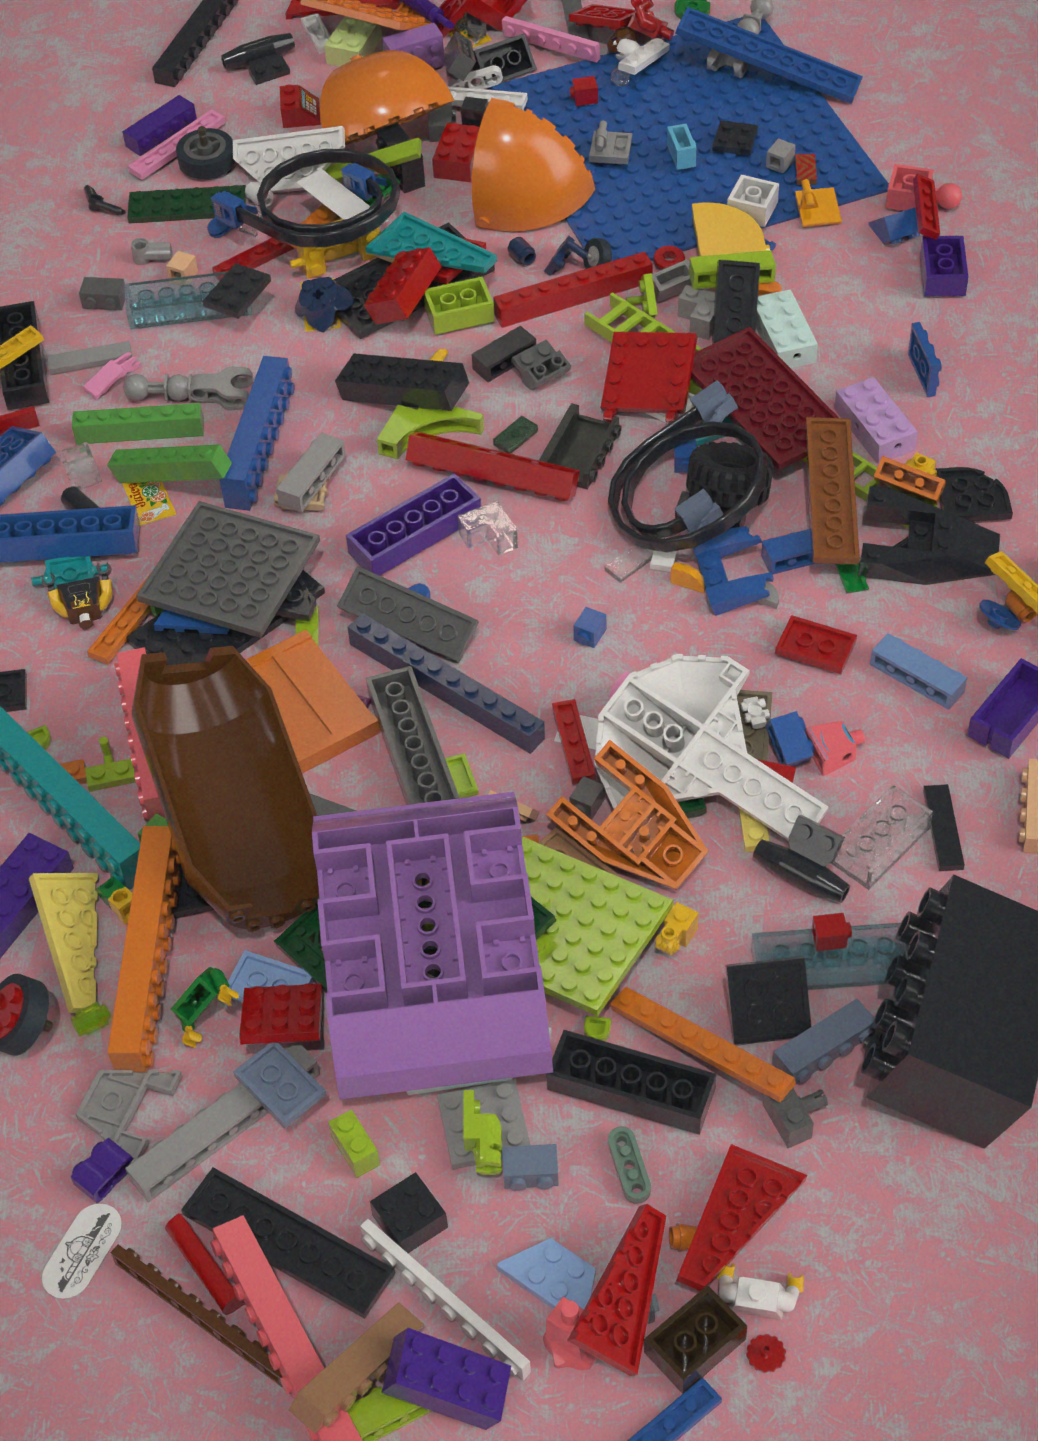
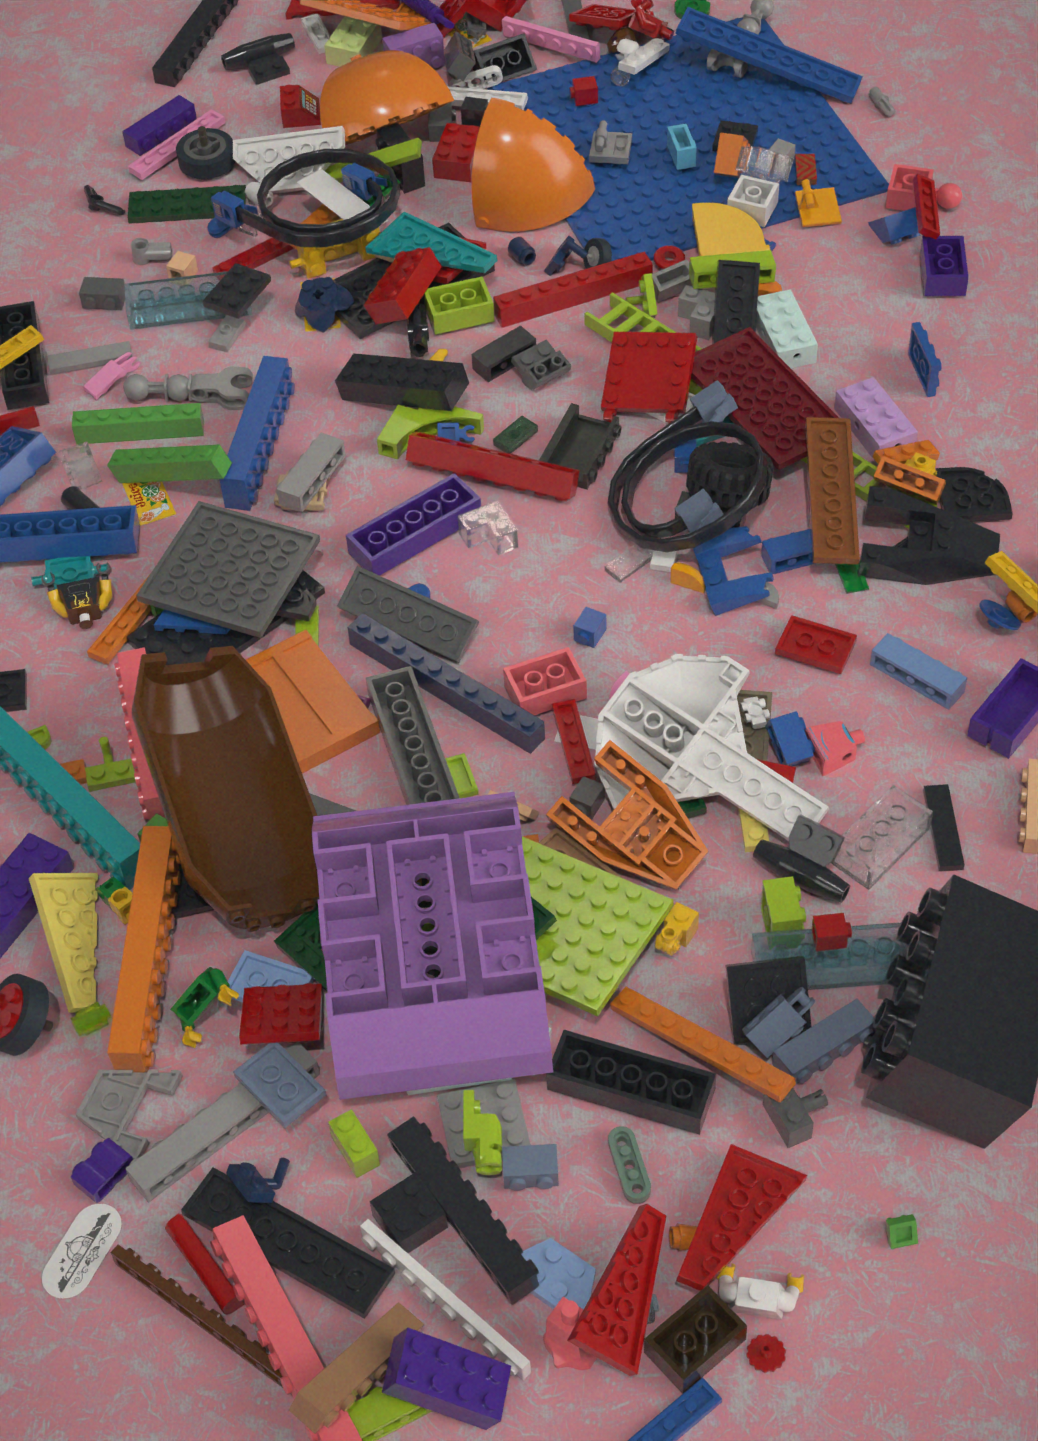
lime tile [584,1016,611,1041] -> none
none -> light grey plate [208,315,246,352]
none -> dark blue plate [226,1157,290,1203]
none -> black brick [387,1116,539,1305]
none -> black piece [407,302,429,357]
none -> blue plate [437,423,475,443]
none -> coral brick [503,647,587,716]
none -> orange brick [714,133,750,178]
none -> clear piece [735,146,794,183]
none -> sand blue brick [742,987,815,1058]
none -> lime brick [761,876,806,951]
none -> light grey axle [868,87,895,117]
none -> orange plate [873,440,940,465]
none -> bright green tile [886,1214,918,1249]

